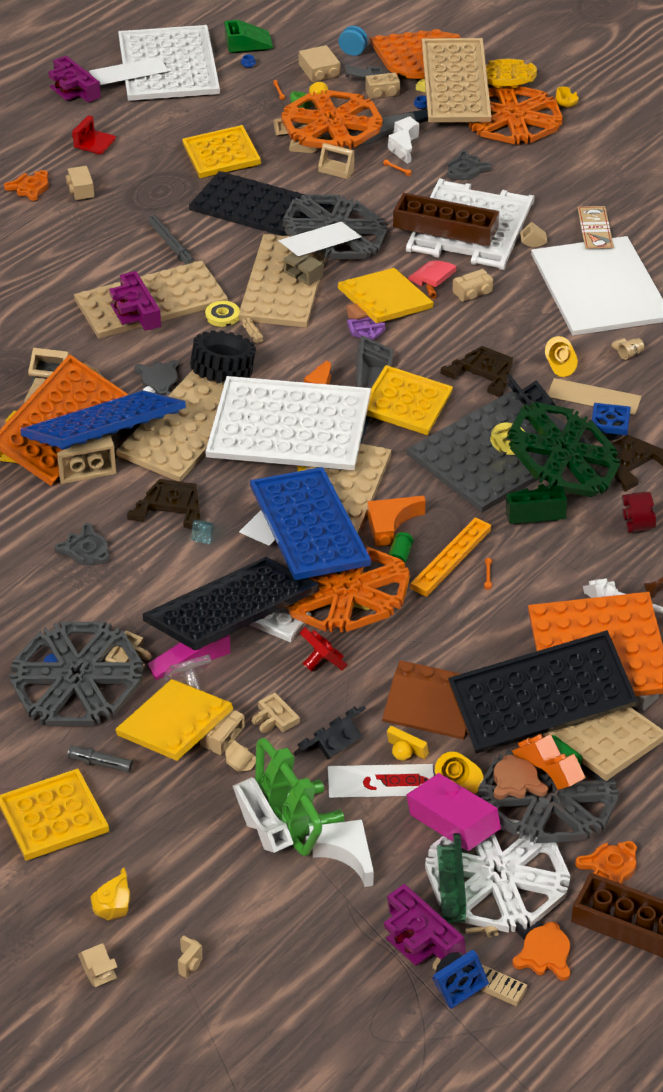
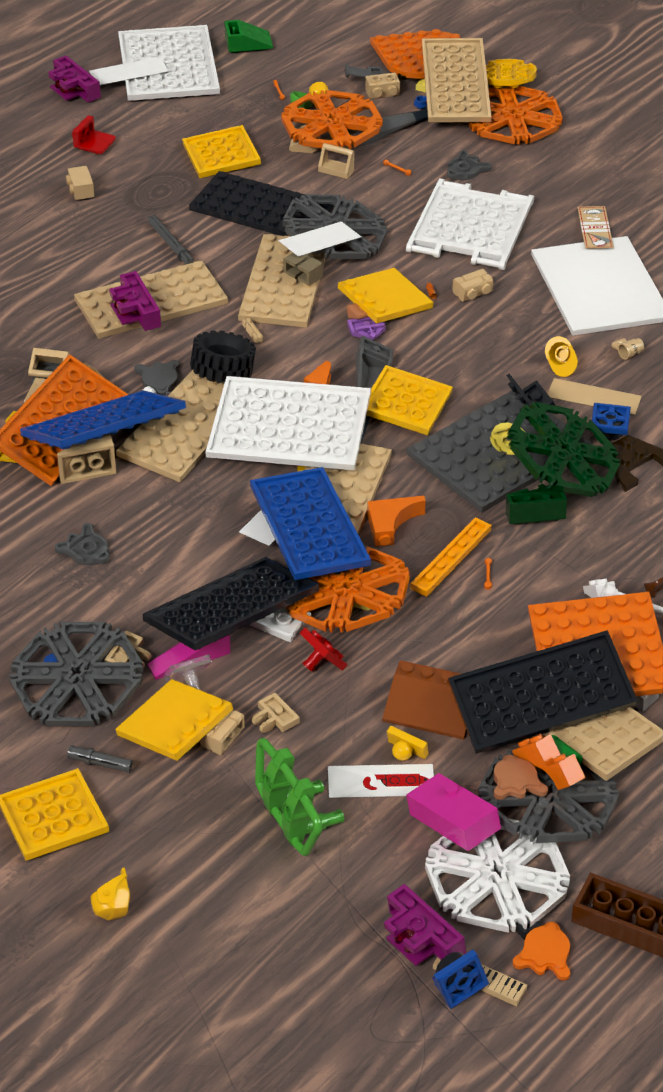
orange tile [4,170,49,201] -> none
tan brick [78,943,117,987] -> none
dark brown wing [127,479,201,530] -> none
tan bracket [178,936,203,978] -> none
clear light blue tile [191,520,213,544] -> none
light yellow tile [205,301,240,327] -> none
tan piece [225,739,256,772] -> none
white arch [233,777,294,853] -> none
blue plate [241,54,256,68] -> none
tan tile [273,118,288,135] -> none
black bracket [293,705,366,760] -> none
tan brick [299,45,340,82] -> none
white arch [306,820,374,887] -> none
dark azure head [338,26,368,56] -> none
white arch [388,116,419,164] -> none
green piece [388,532,414,564] -> none
reddish brown brick [393,193,500,246] -> none
coral slope [408,261,457,287] -> none
yellow piece [435,752,484,794] -> none
clear green fence [437,833,466,922] -> none
dark brown wing [440,346,513,397] -> none
tan hand [465,926,499,938] -> none
tan brick [520,222,548,247] -> none
yellow hair [555,86,579,108] -> none
orange tile [575,841,637,884] -> none
dark red brick [622,491,656,533] -> none

